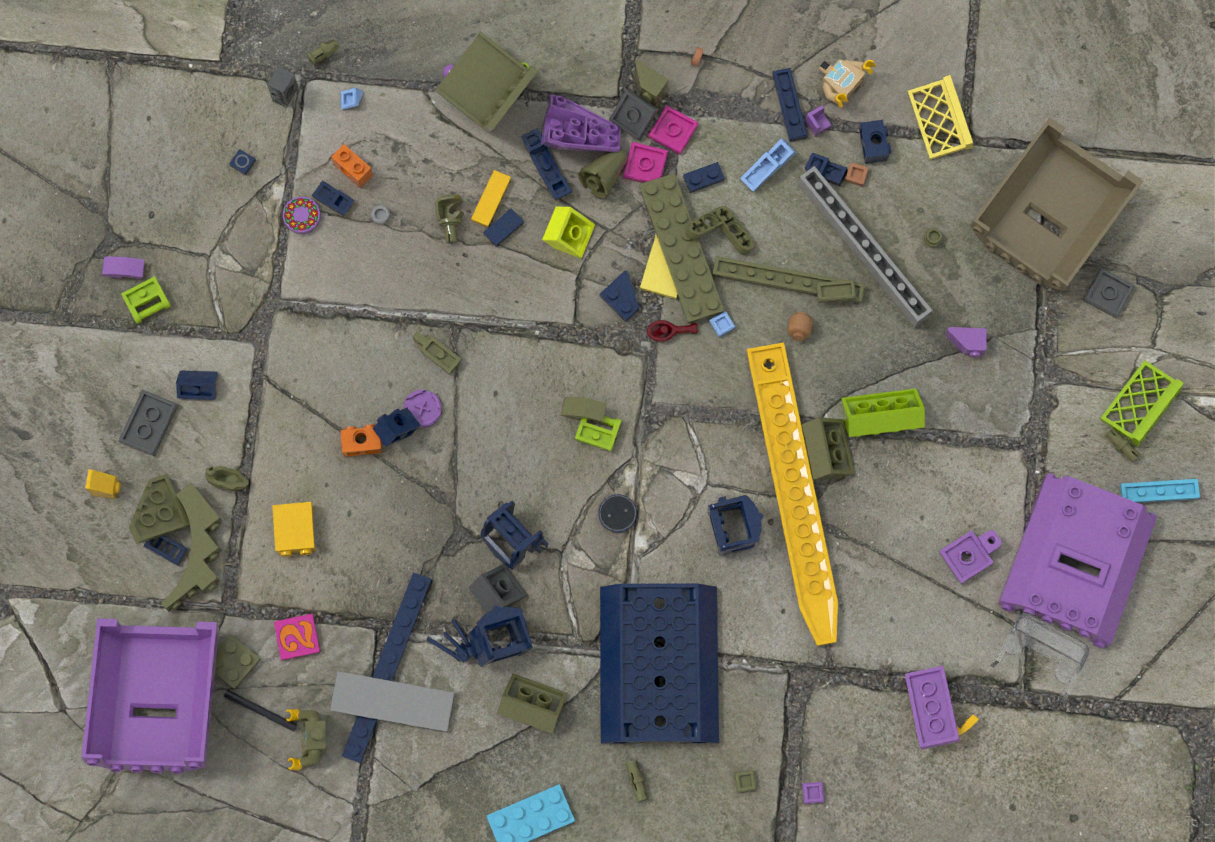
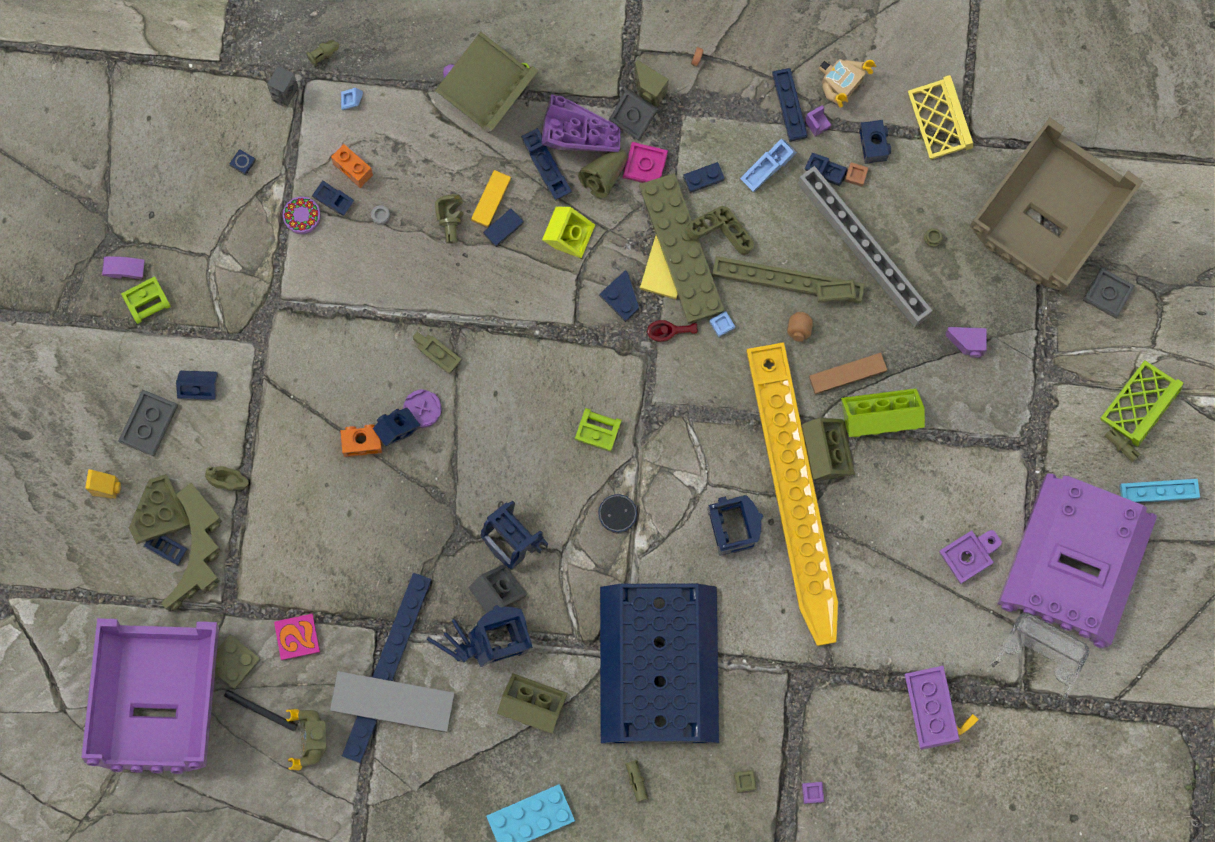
yellow panel [272,502,316,557] -> none
olive slope [561,397,607,423] -> none
dark pink tile [648,105,699,155] -> none
none -> medium nougat tile [809,353,887,395]

